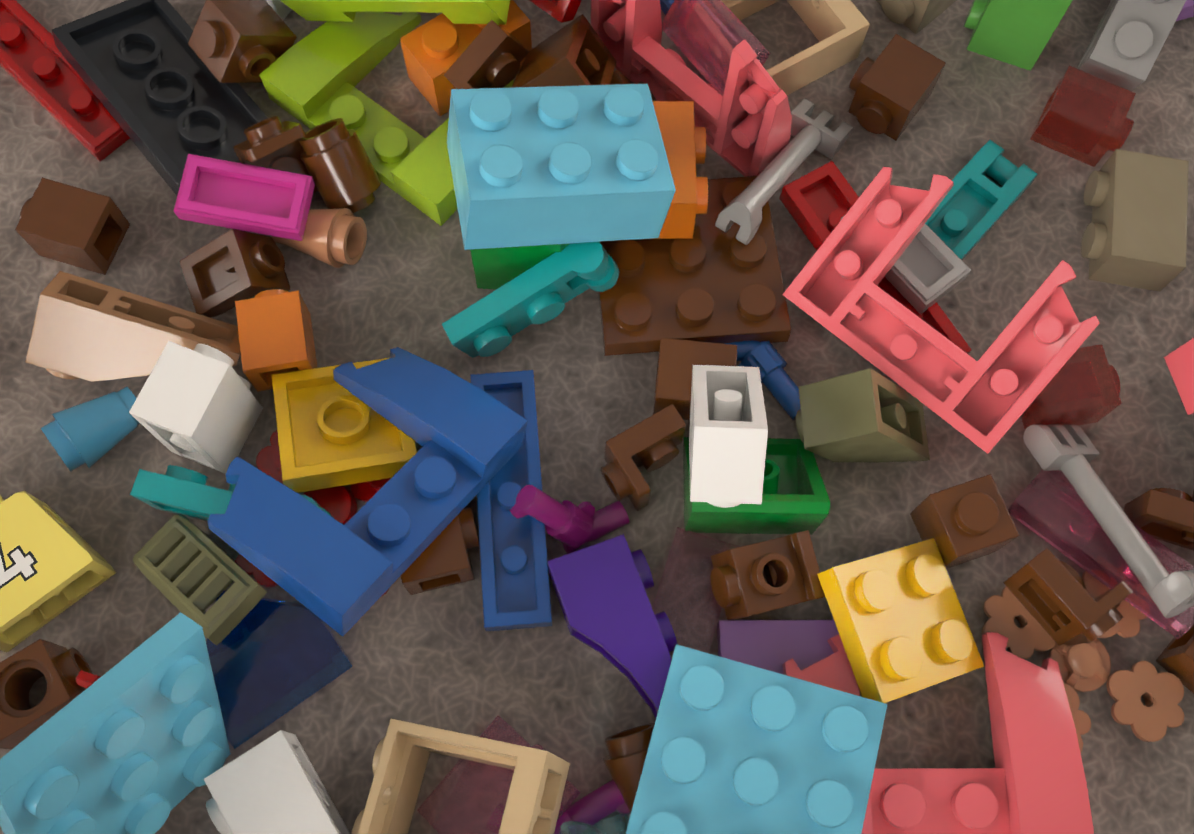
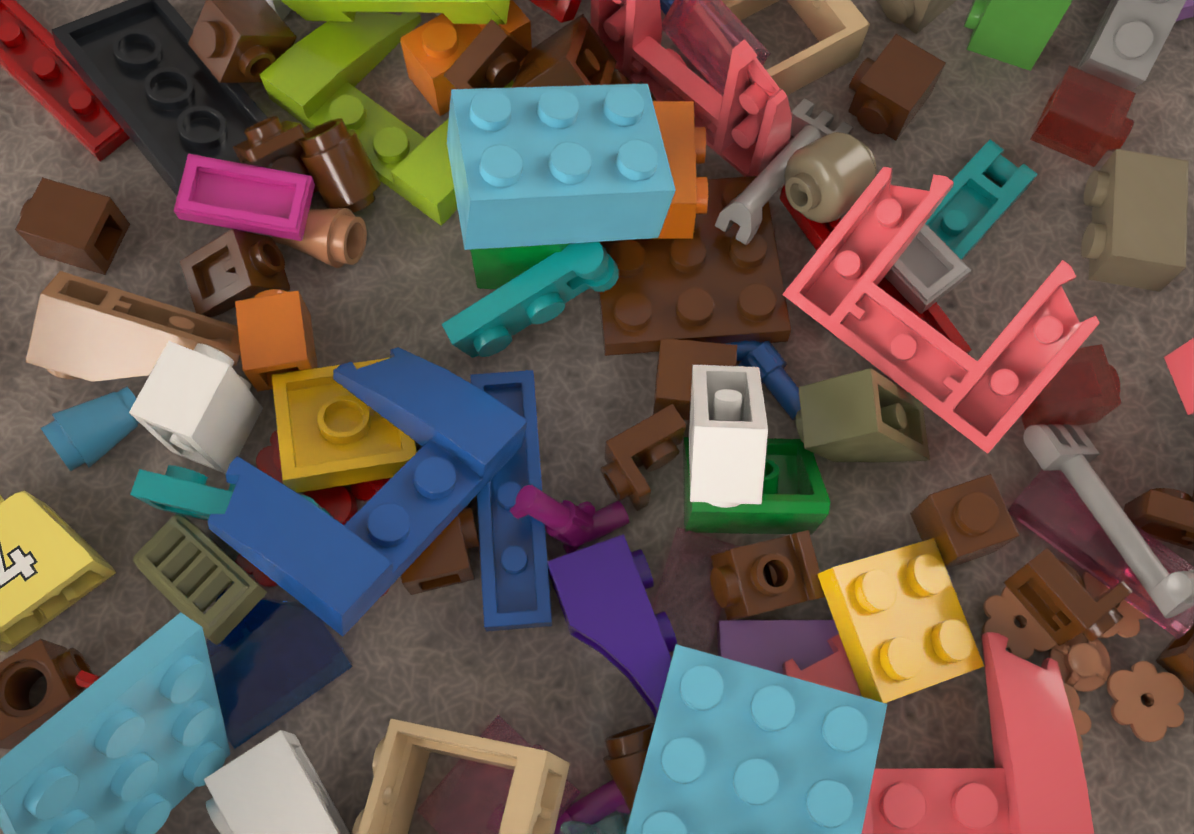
none -> dark tan head [784,132,877,224]

